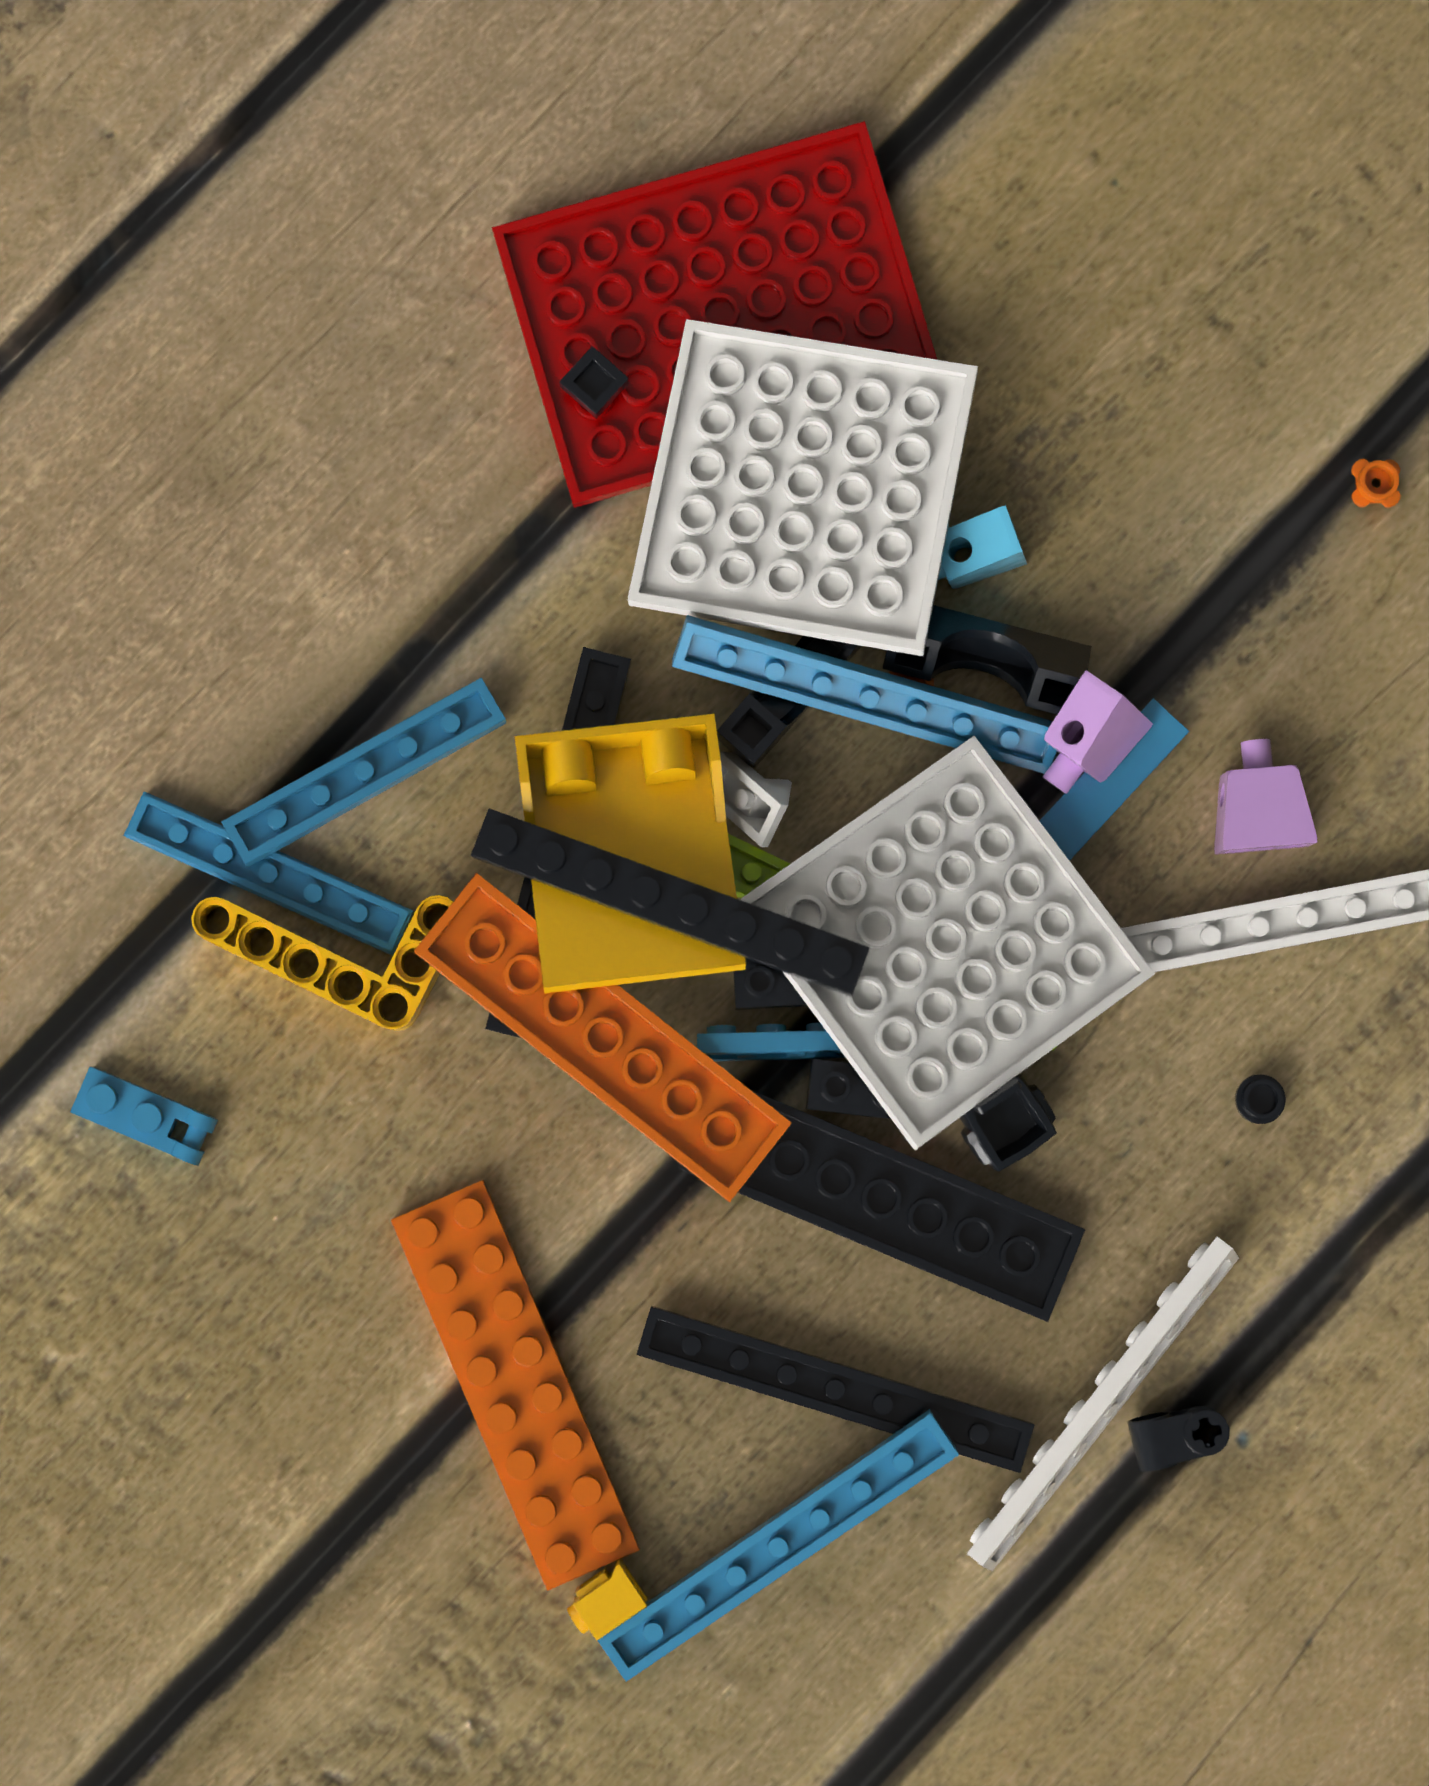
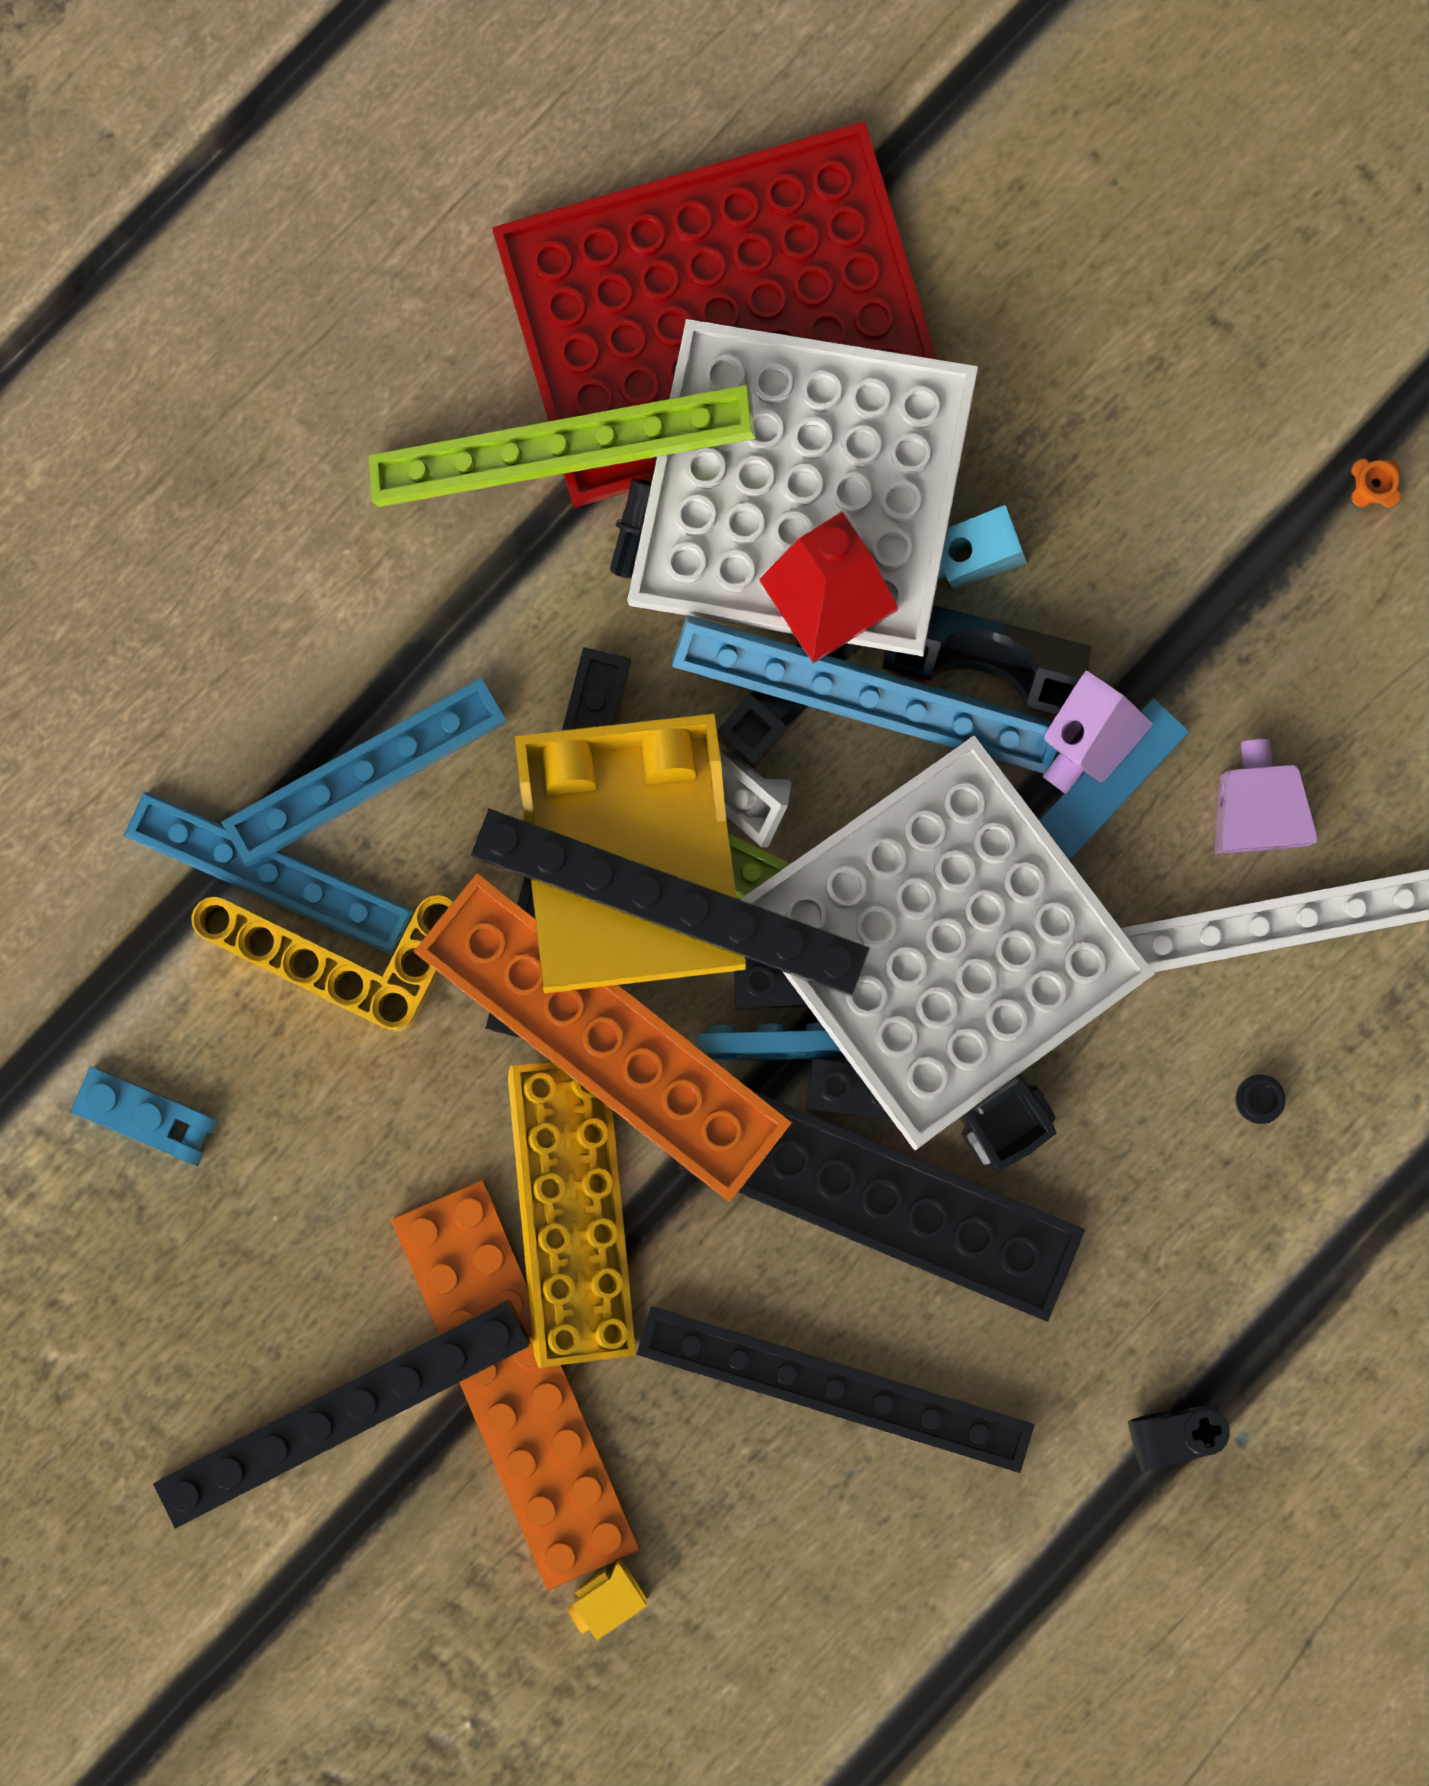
black plate [559,346,629,419] -> none
dark azure plate [597,1409,959,1682] -> none
white plate [967,1237,1239,1571] -> none
none -> black plate [153,1299,532,1529]
none -> lime plate [368,385,756,507]
none -> yellow plate [508,1062,636,1368]
none -> black axle [610,478,652,578]
none -> red slope [759,511,898,663]

